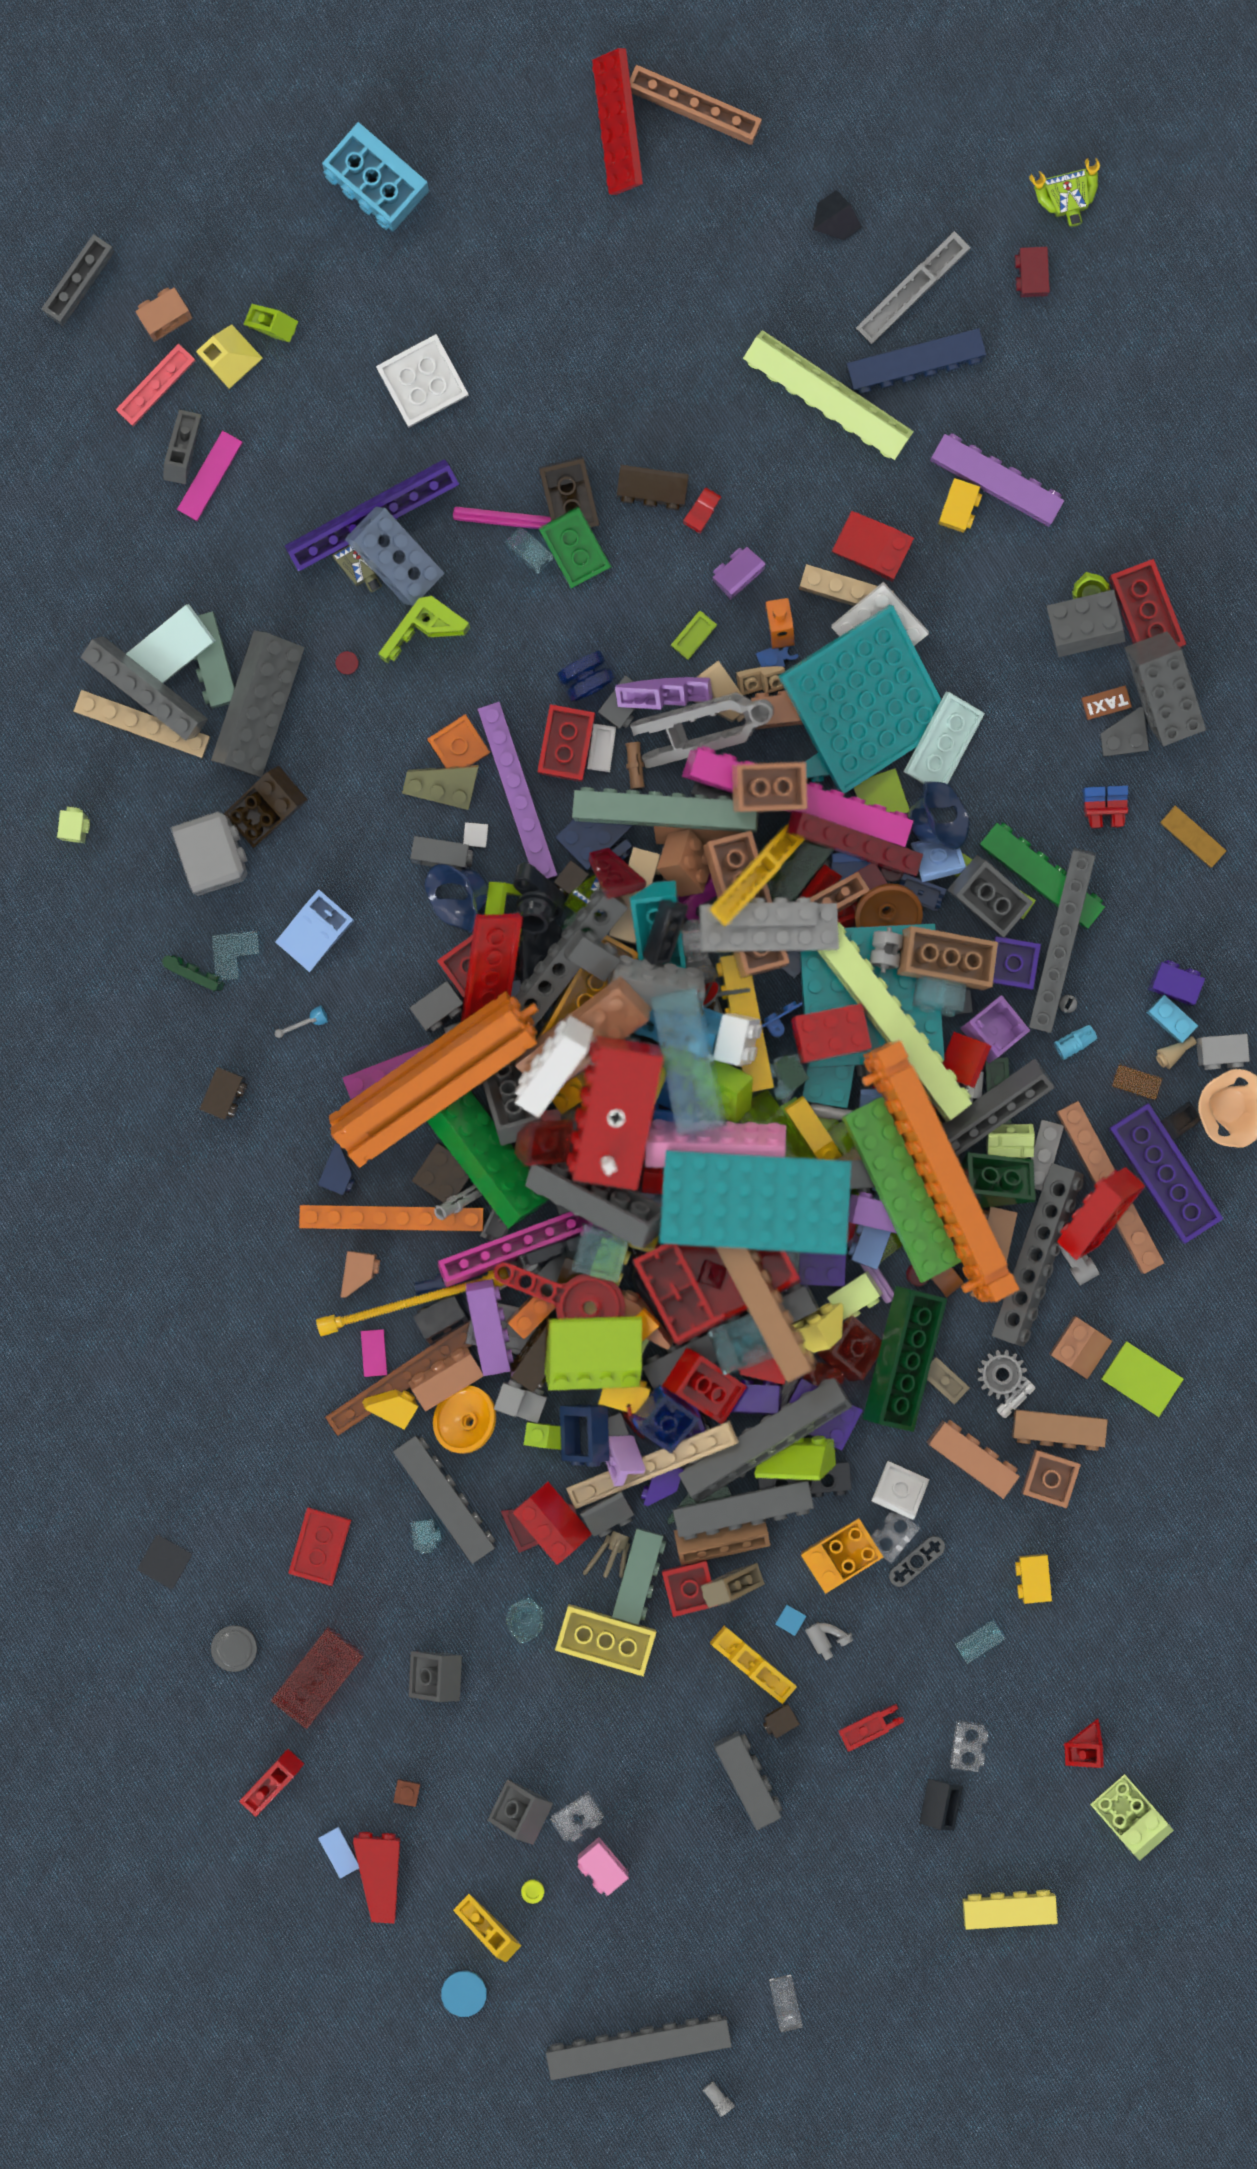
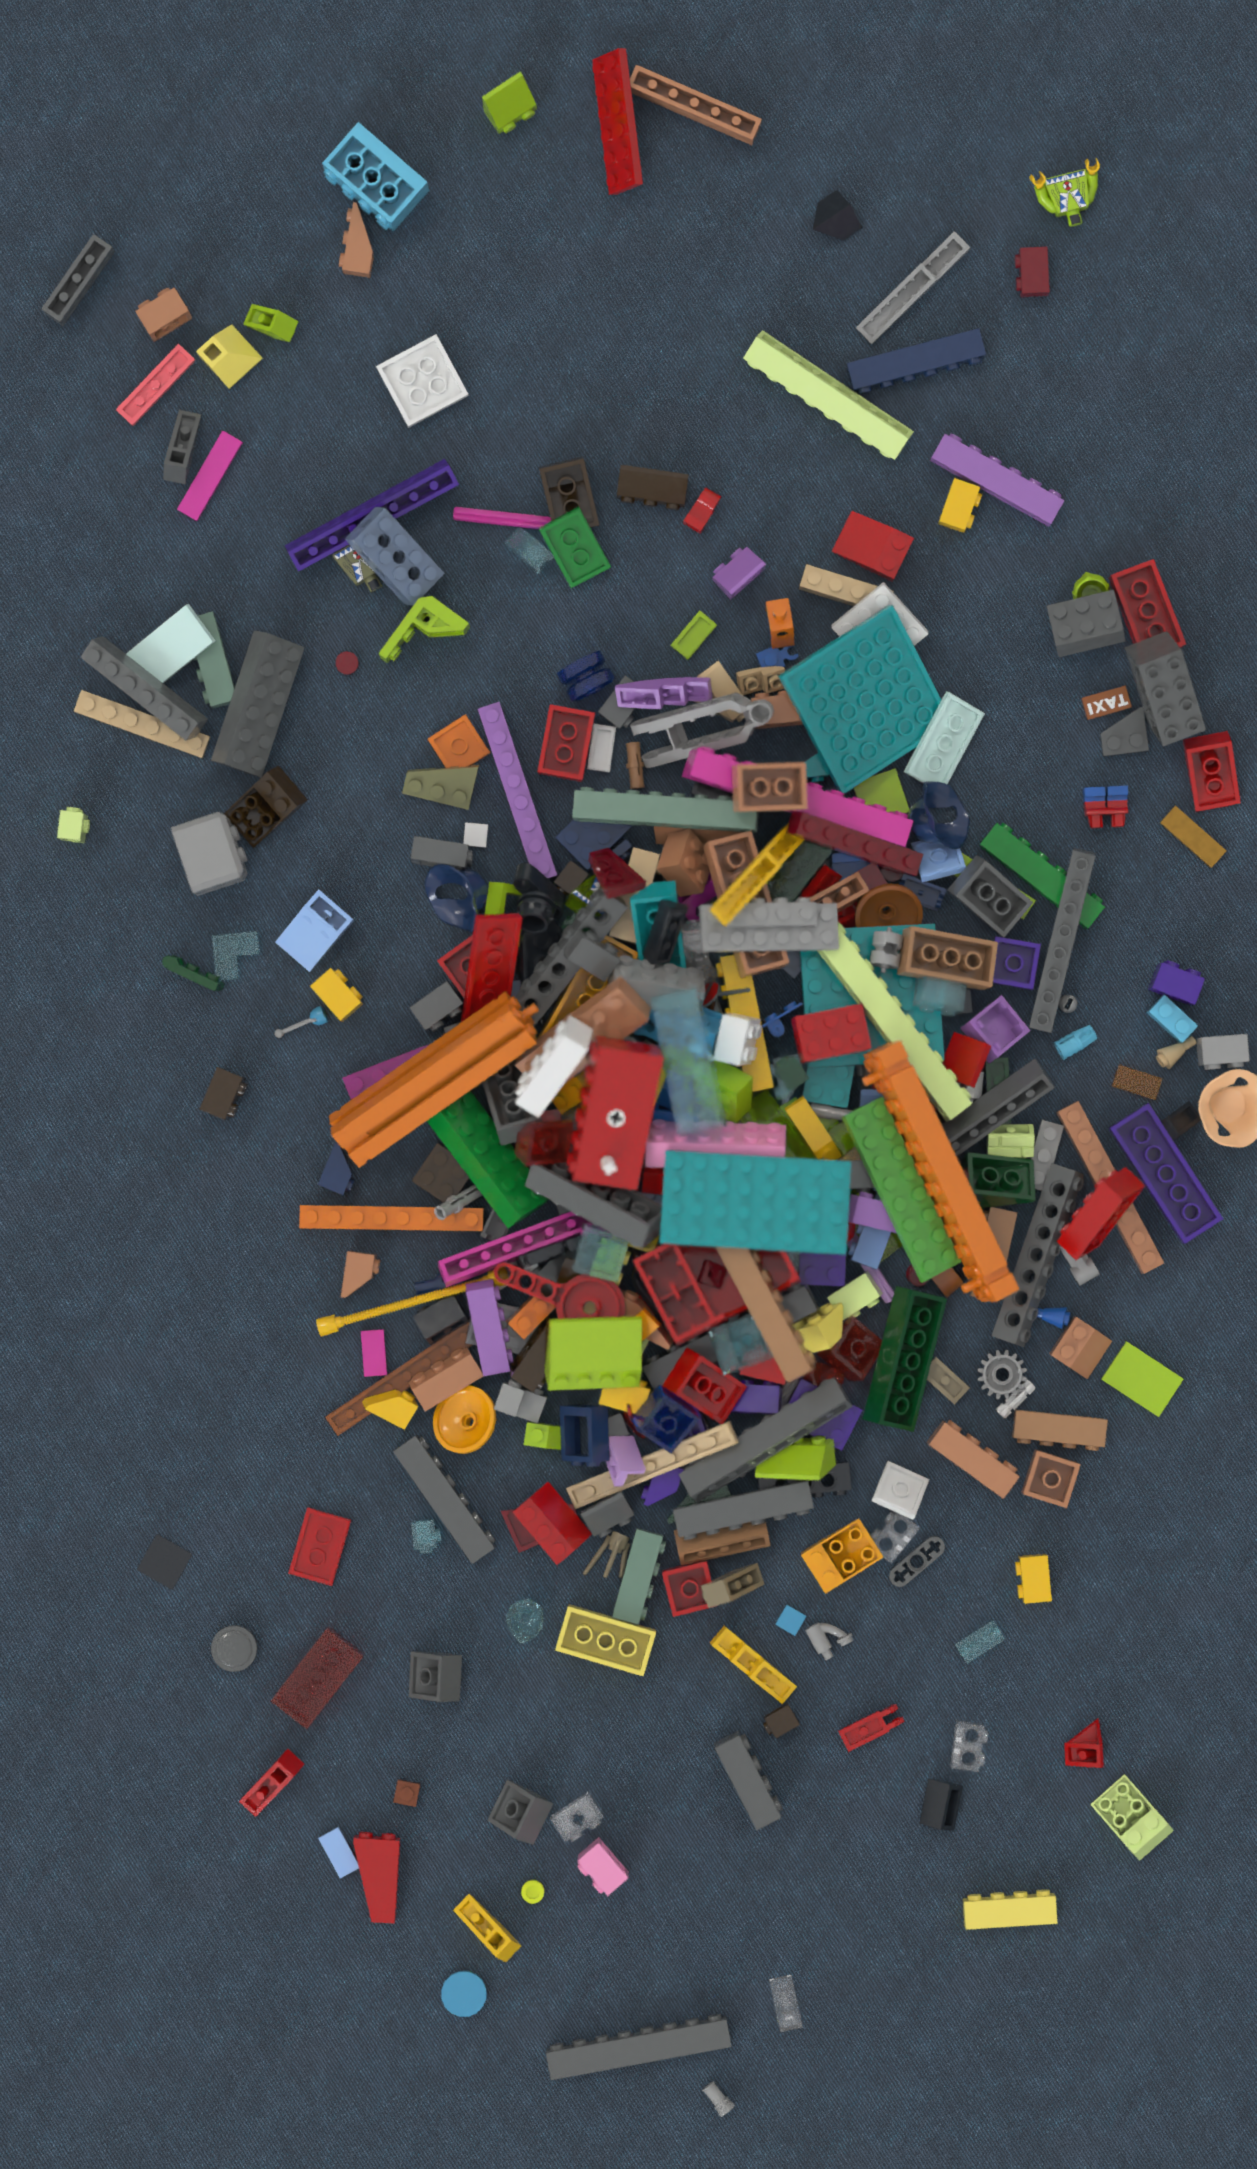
none -> yellow brick [310,968,363,1022]
none -> nougat slope [339,202,374,278]
none -> lime slope [482,72,537,134]
none -> blue cone [1037,1307,1071,1330]
none -> red slope [1183,731,1241,812]

